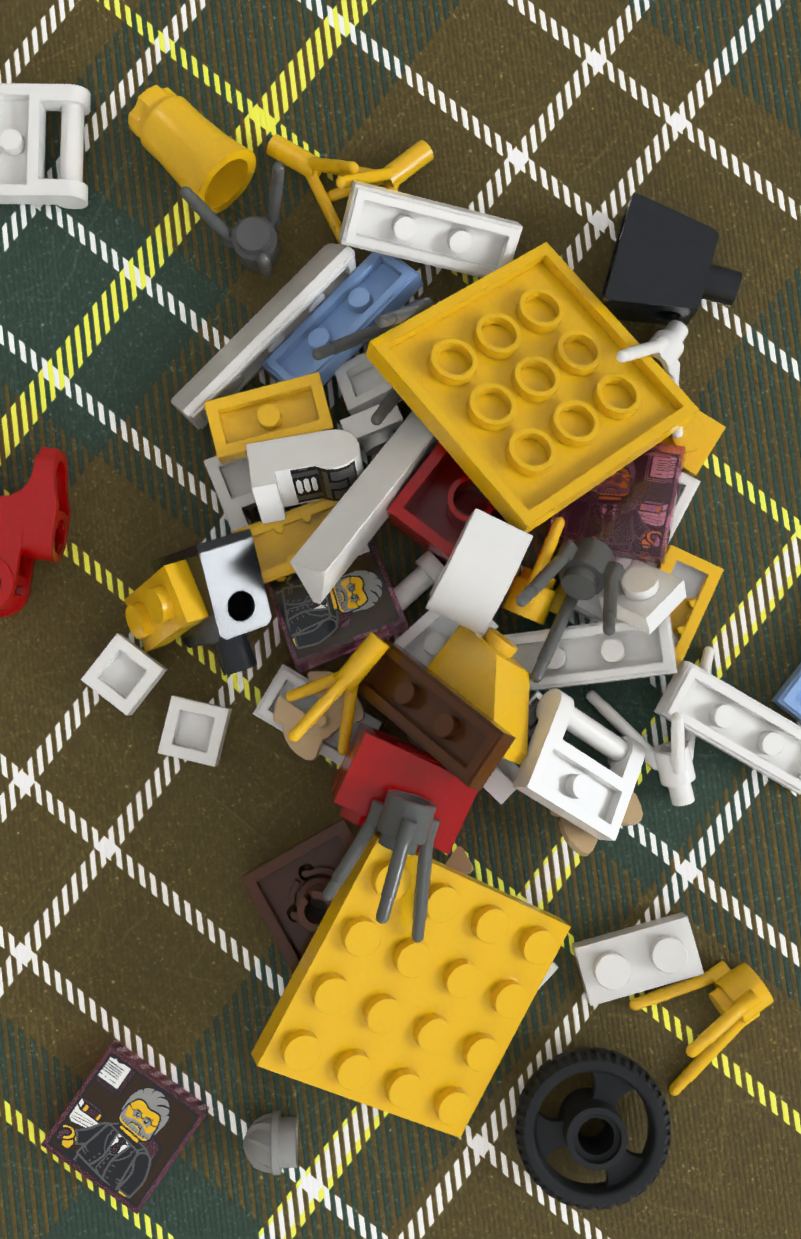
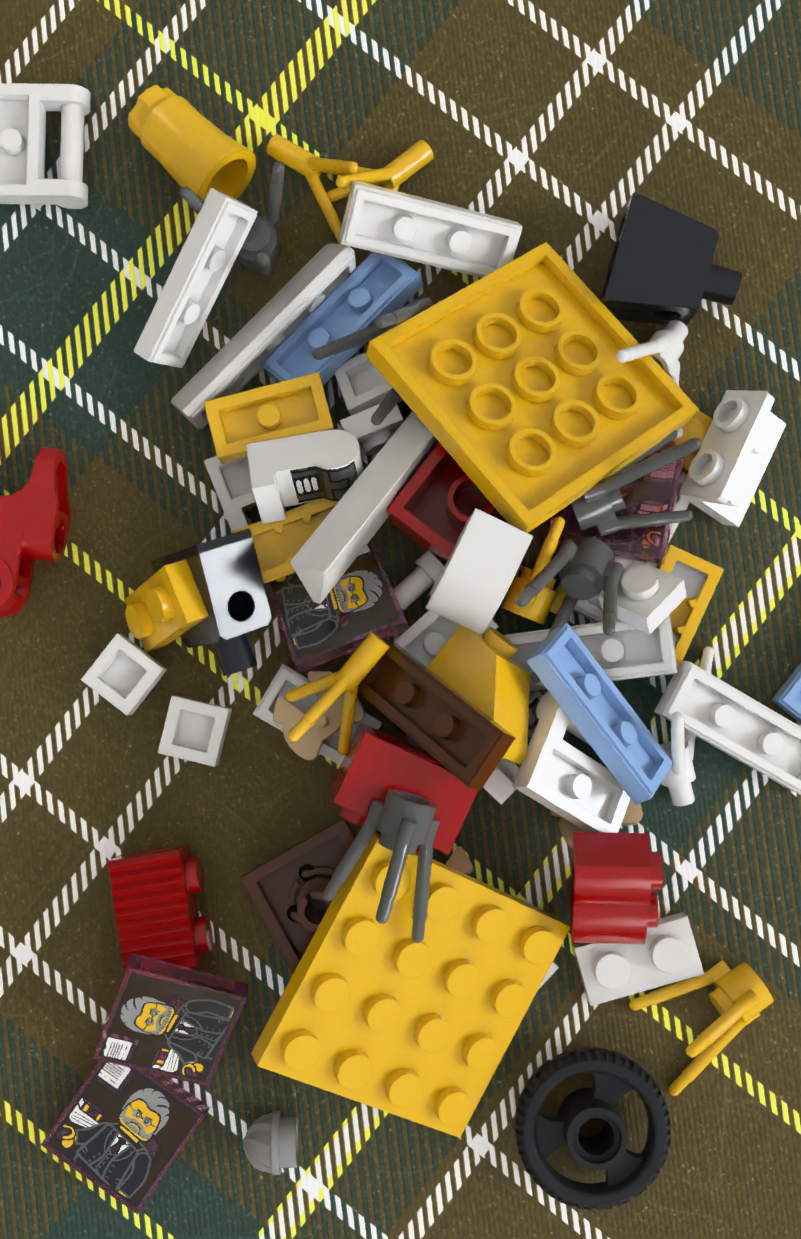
none -> tile [93,953,248,1087]
none -> red brick [108,844,213,982]
none -> white tile [134,188,258,368]
none -> light blue tile [526,623,673,804]
none -> red brick [570,832,663,944]
none -> dark grey plant [571,430,701,537]
none -> white bracket [678,390,786,527]

